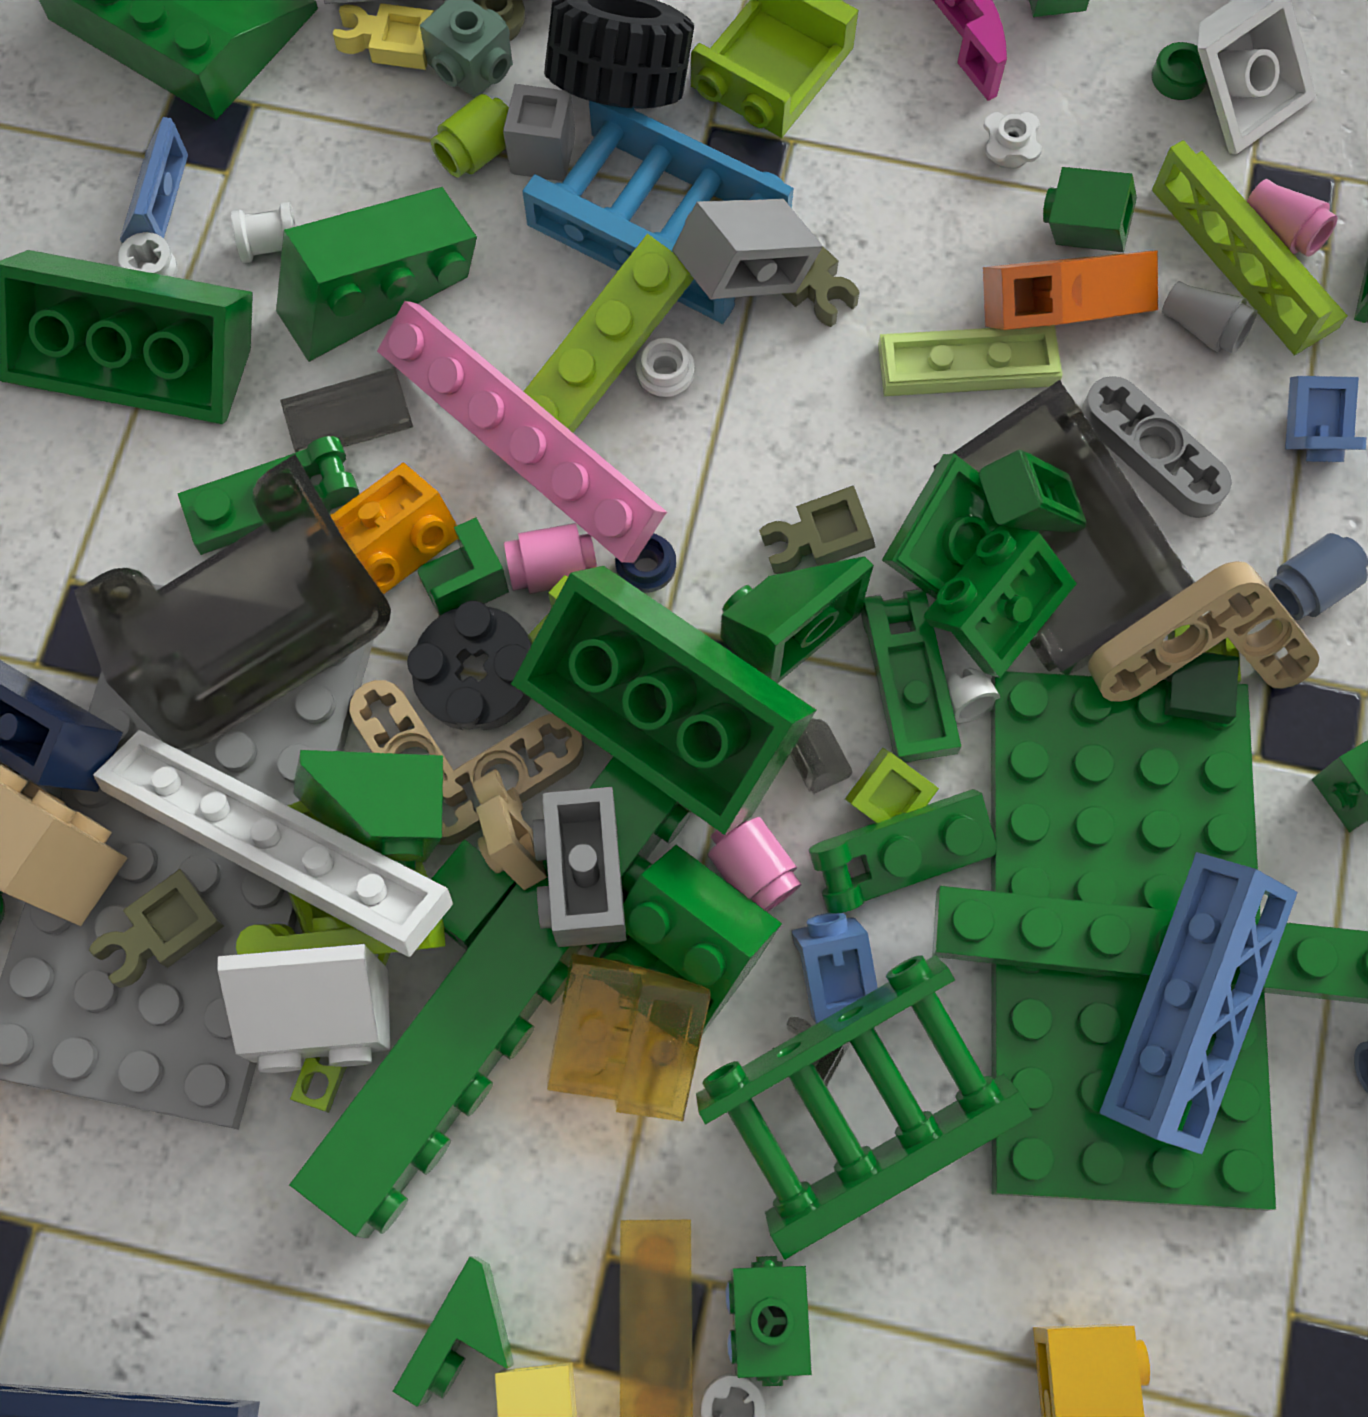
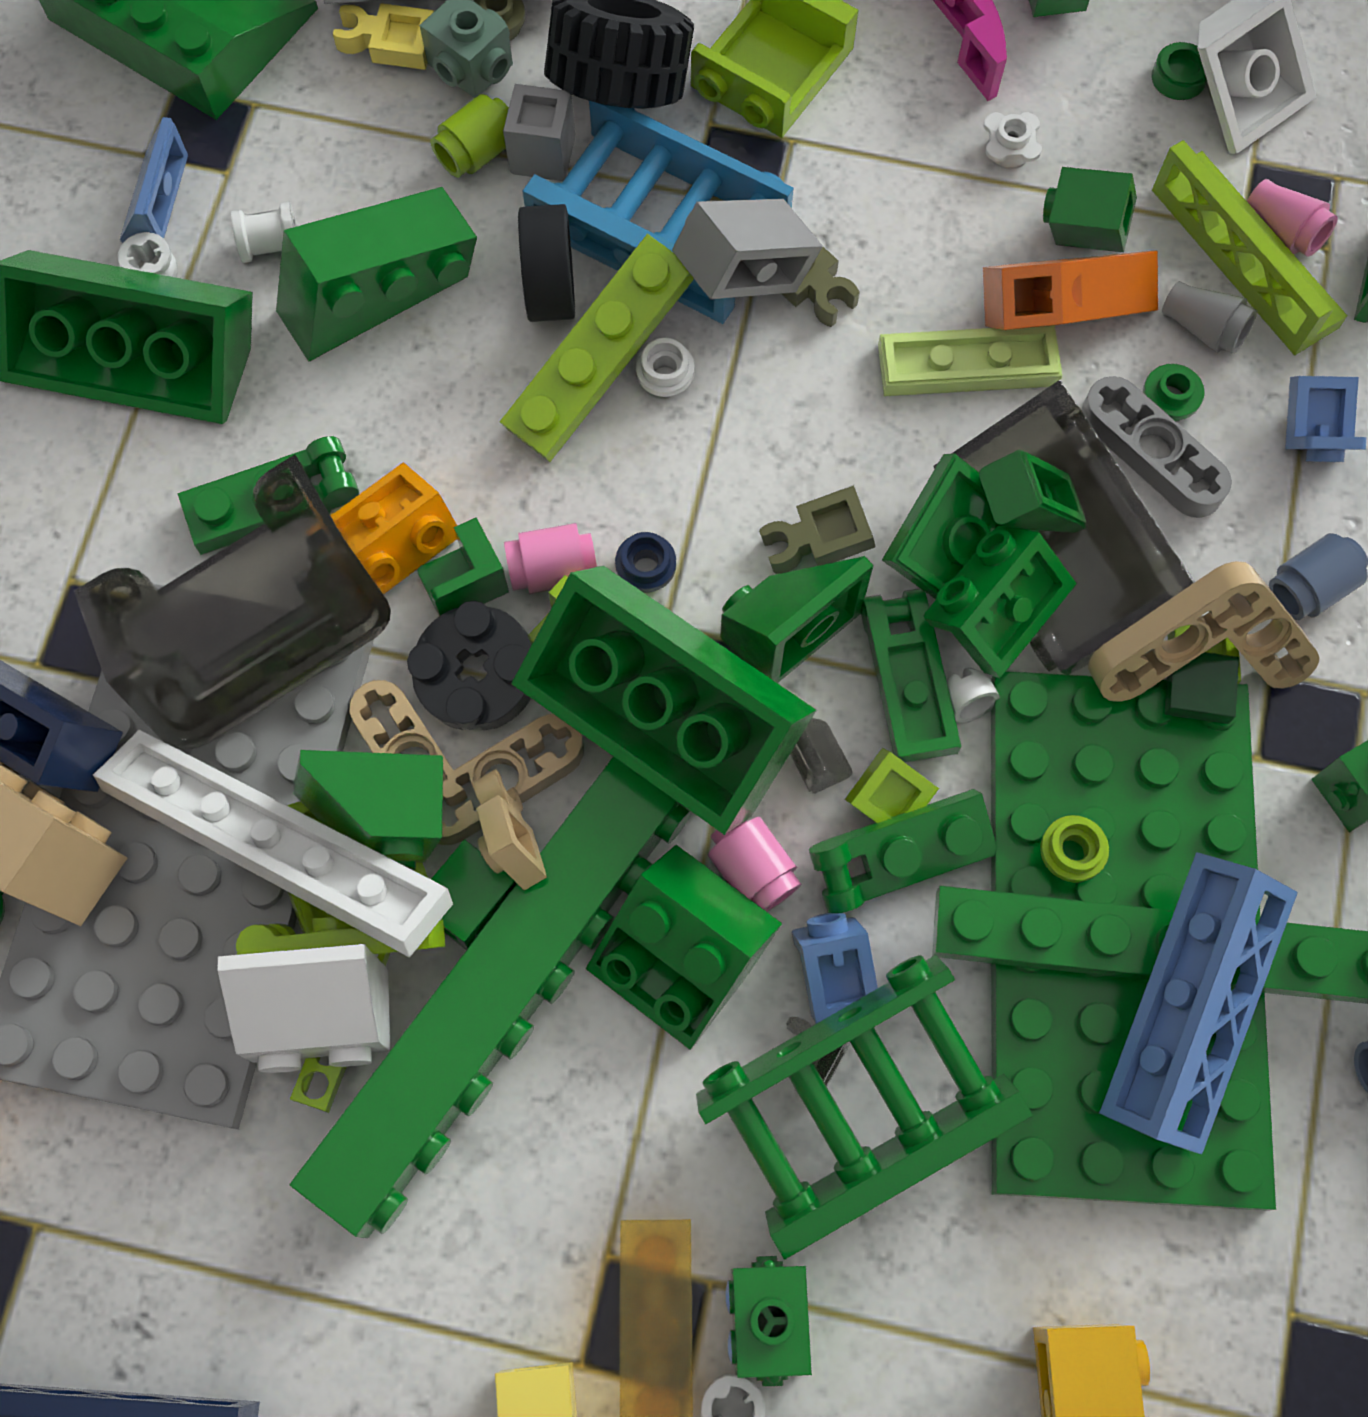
olive plate [89,869,224,988] -> none
clear smoke tile [280,367,414,453] -> none
bright pink plate [377,301,667,563] -> none
green slope [392,1256,514,1407] -> none
light grey brick [533,787,626,947] -> none
clear yellow slope [547,953,711,1122] -> none
none -> black tyre [518,204,575,322]
none -> lime plate [1040,815,1109,883]
none -> green plate [1143,364,1205,422]

